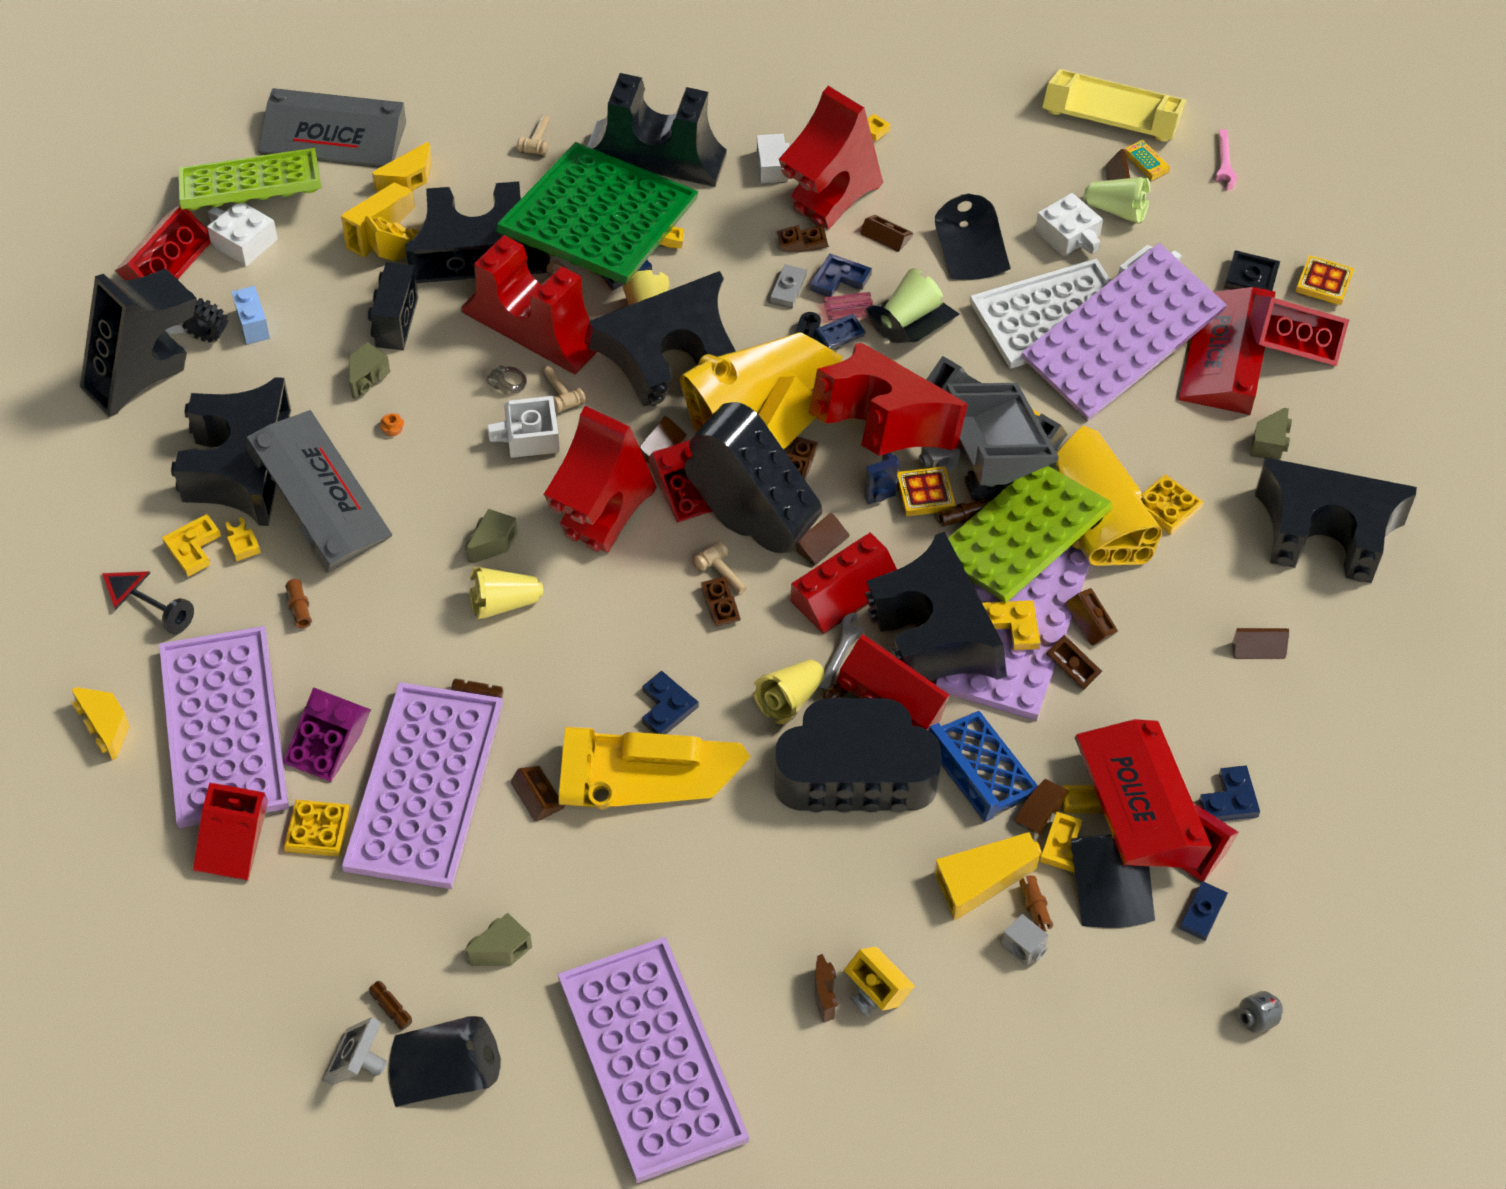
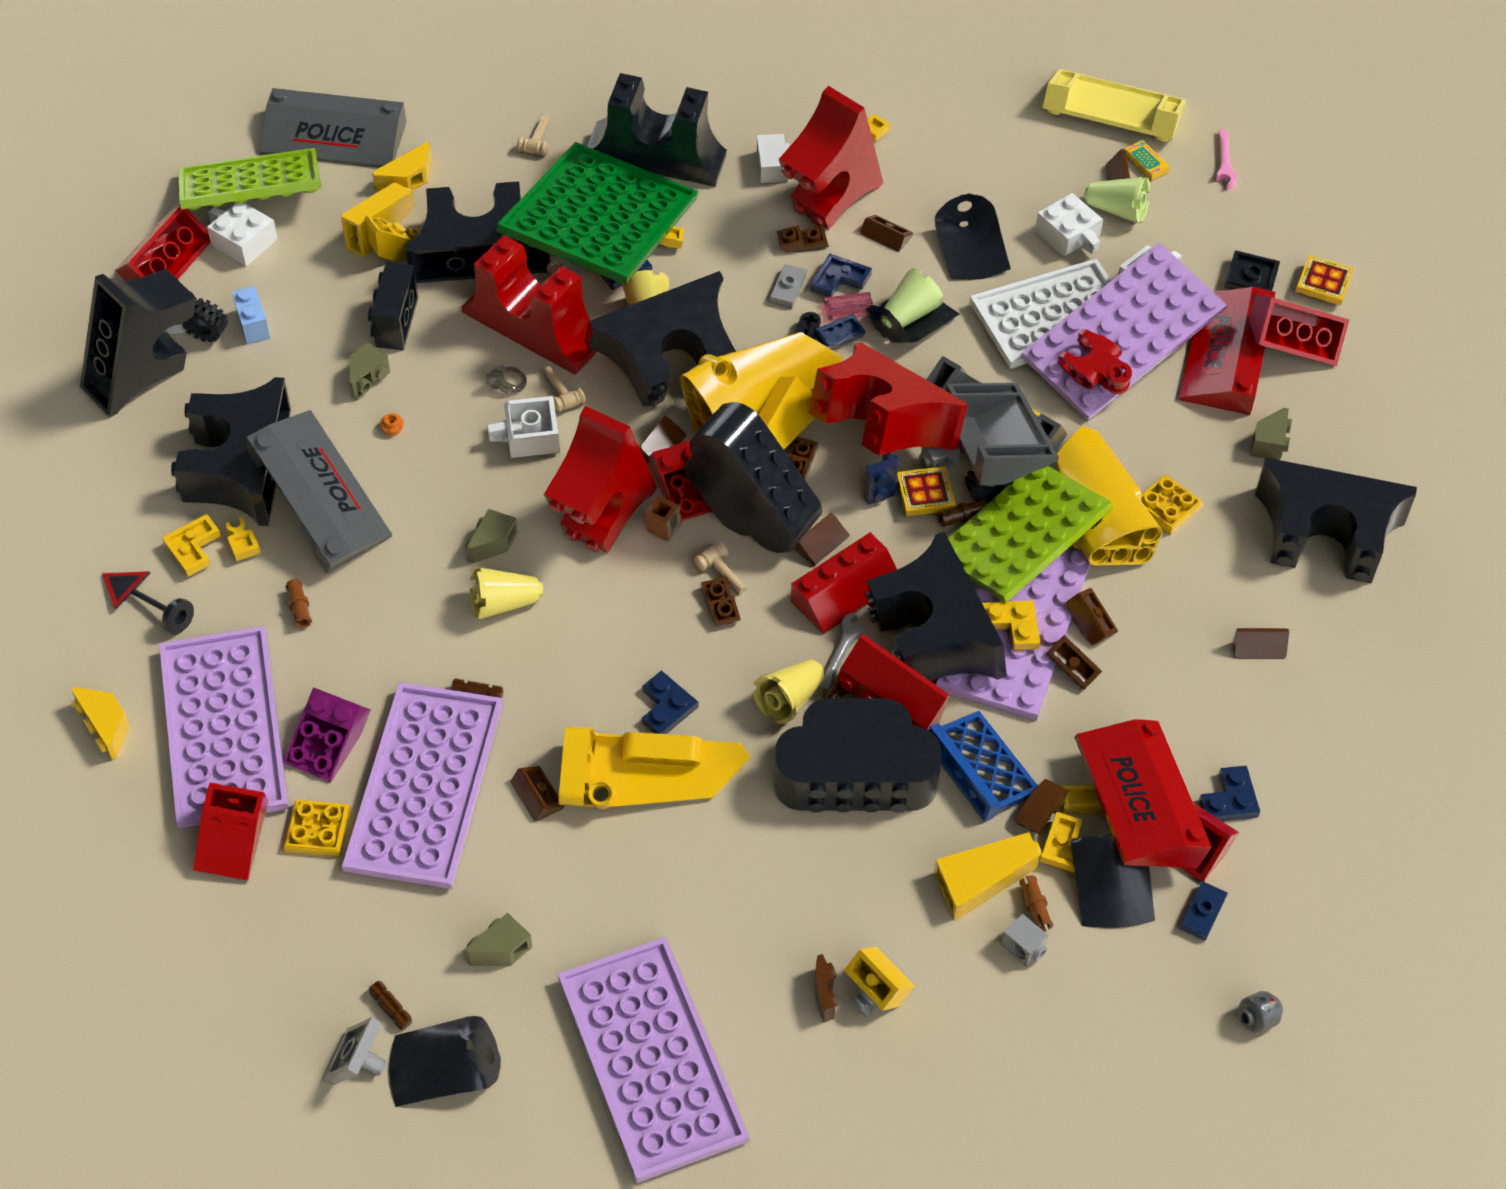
none -> dark orange brick [644,496,682,541]
none -> red piece [1058,329,1132,395]

